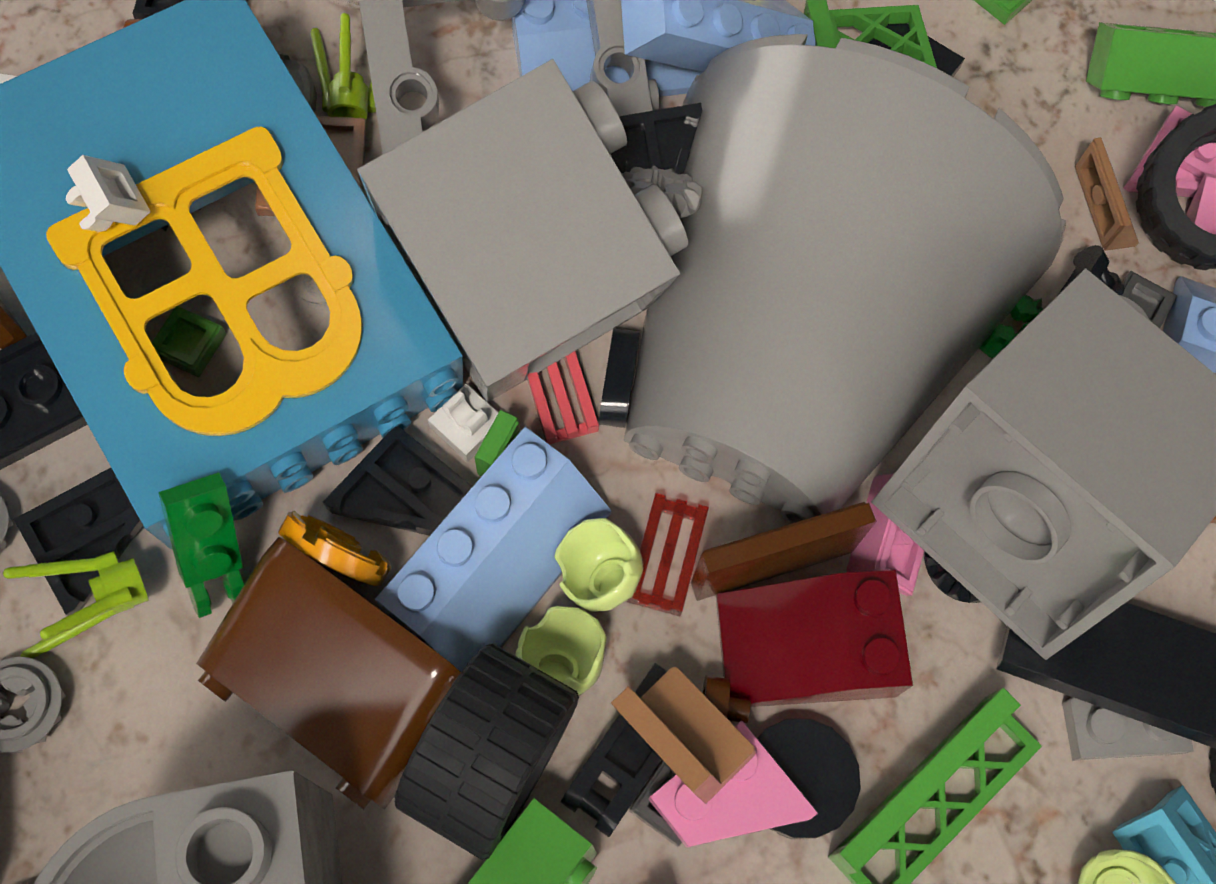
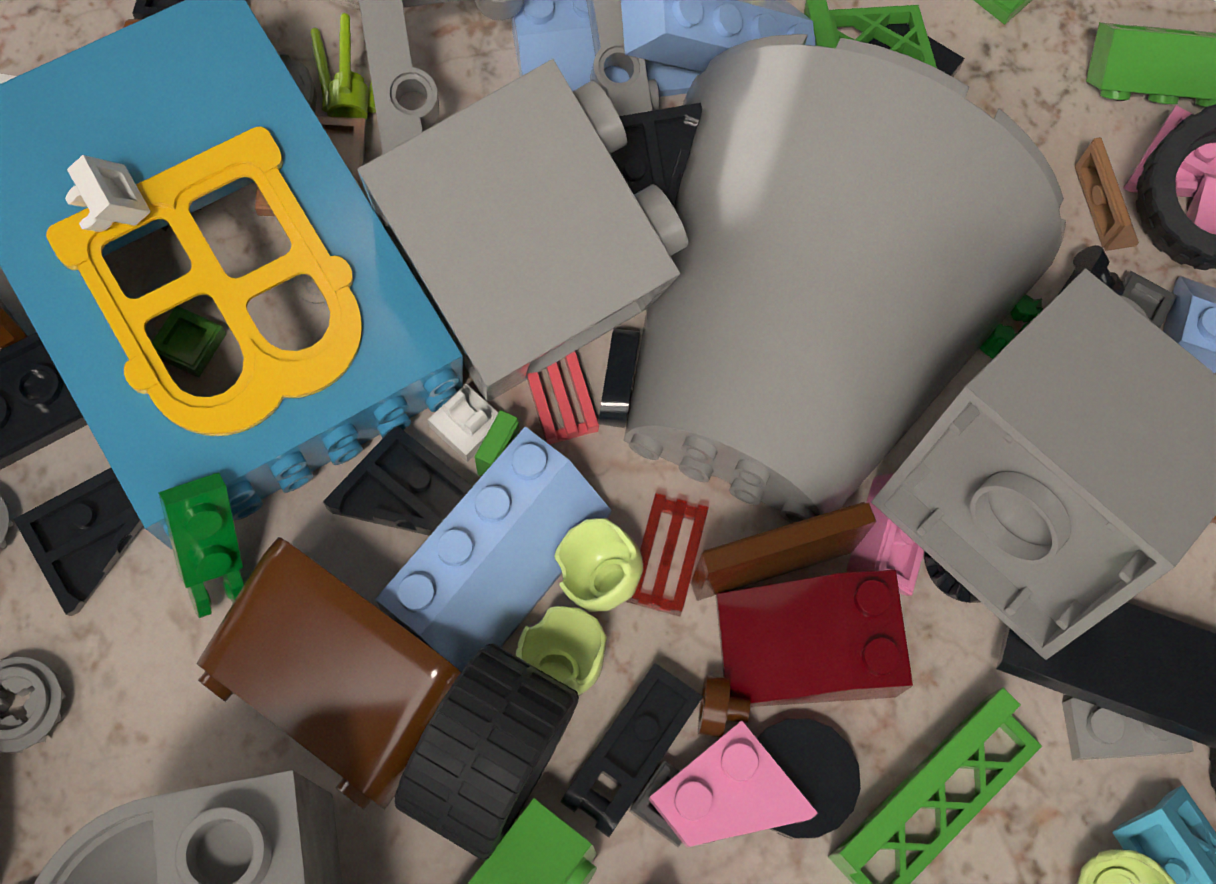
lime plant [3,551,149,659] -> none
light orange tile [278,511,391,586] -> none
medium nougat panel [611,667,756,804] -> none
light grey gear [621,166,702,218] -> none

